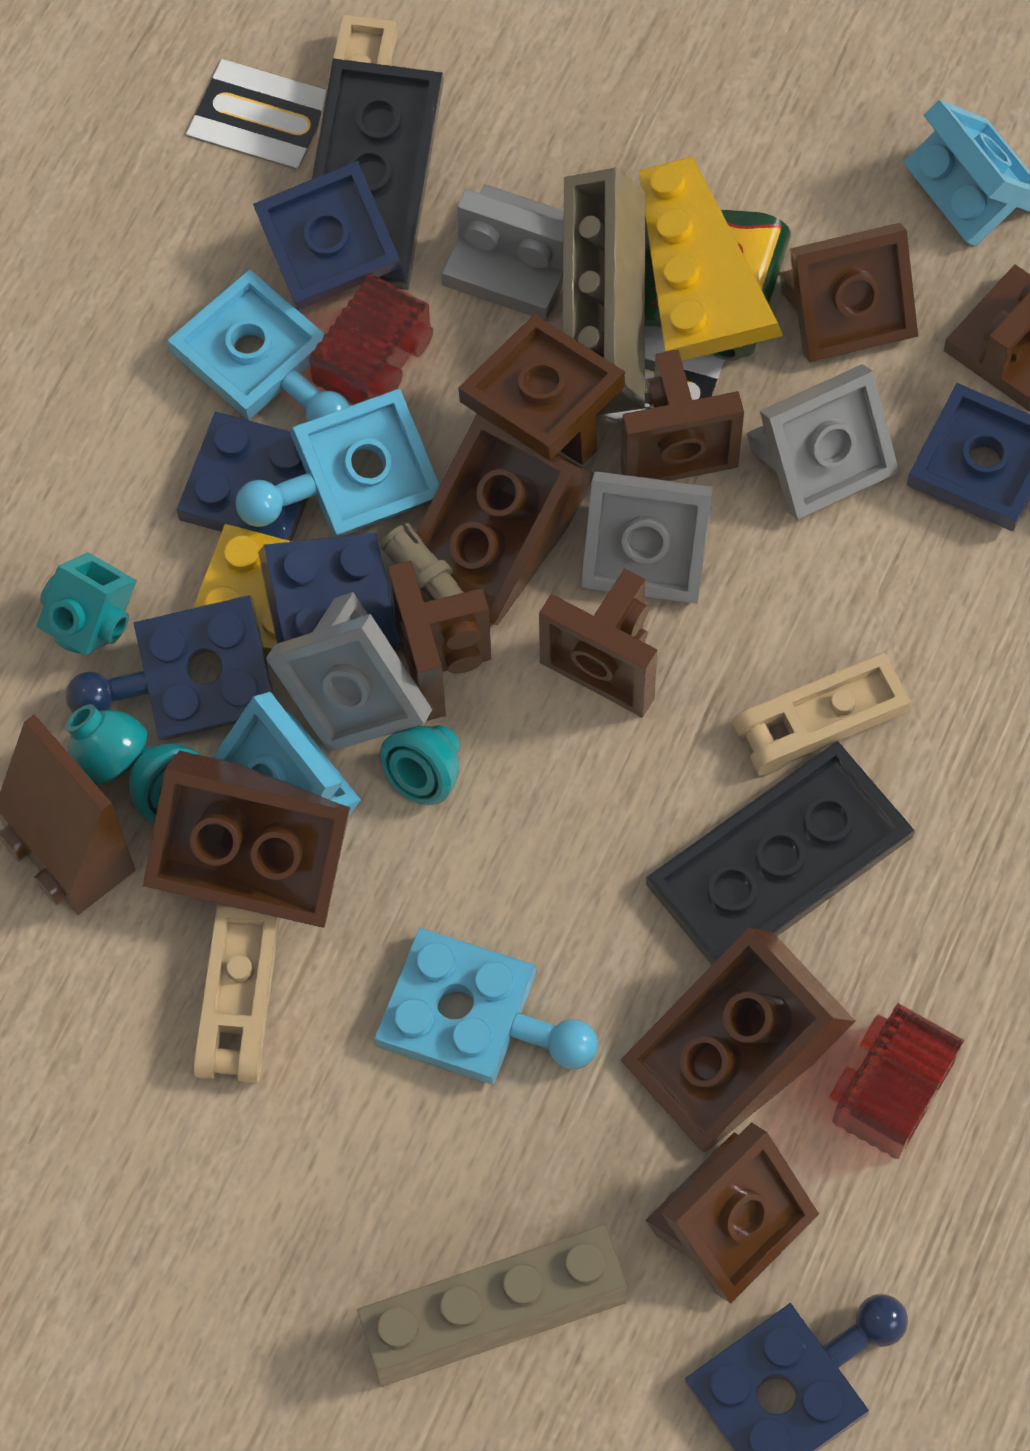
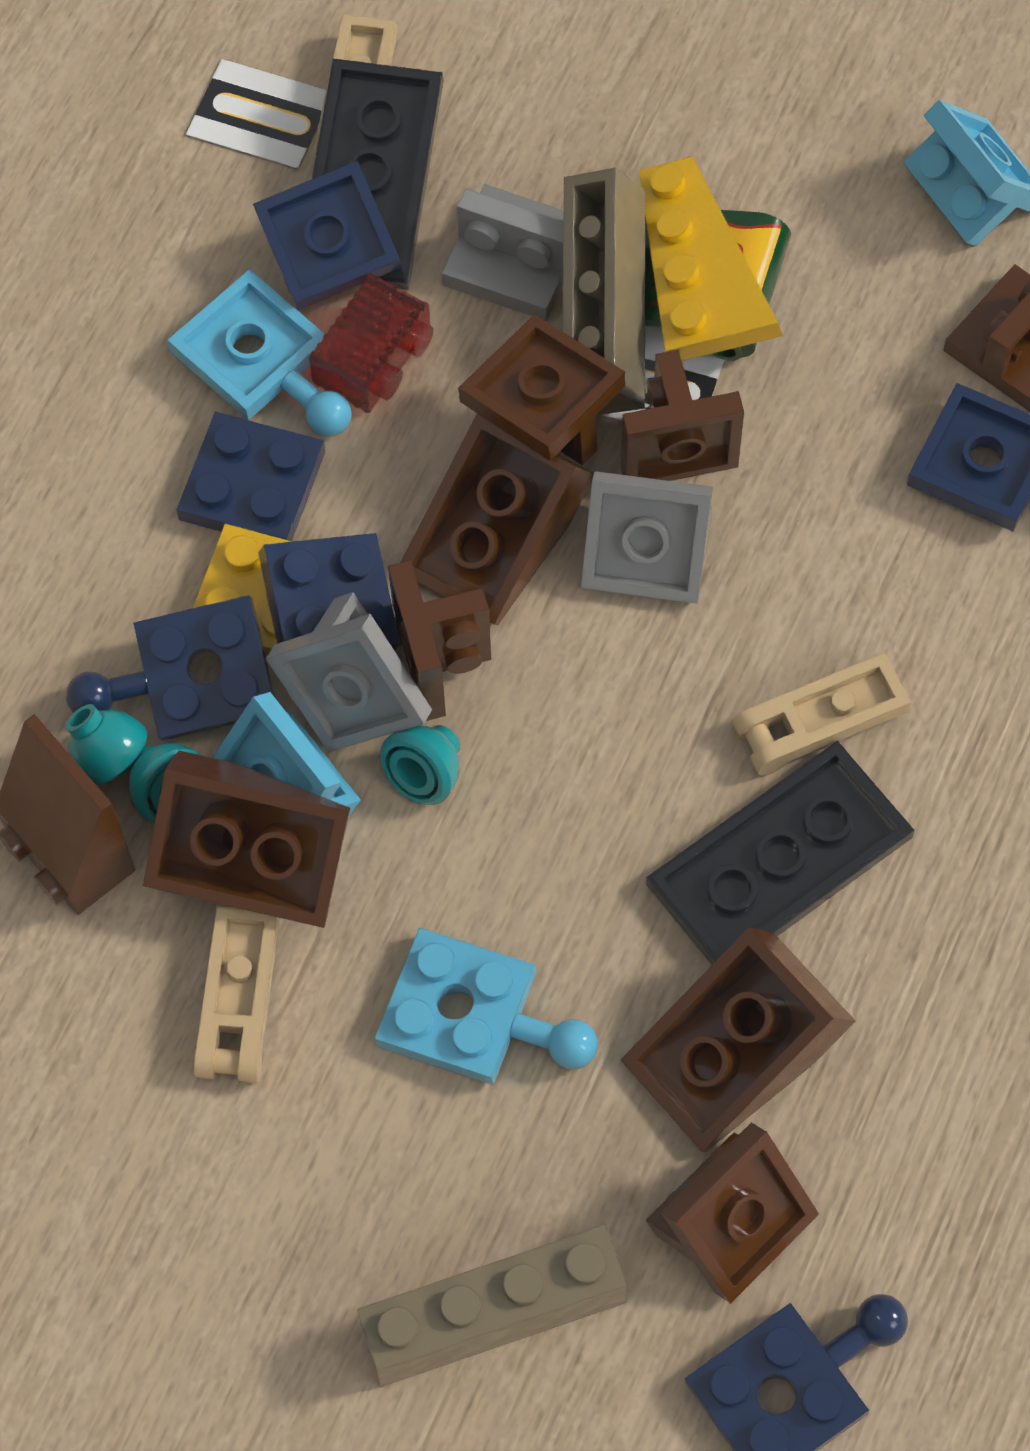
teal brick [36,552,137,655] -> none
medium azure plate [235,389,440,537] -> none
dark tan pin [380,523,464,602] -> none
reddish brown bracket [539,568,658,718] -> none
light grey bracket [746,364,899,520] -> none
reddish brown bracket [779,223,918,362] -> none
clear red brick [829,1003,965,1160] -> none

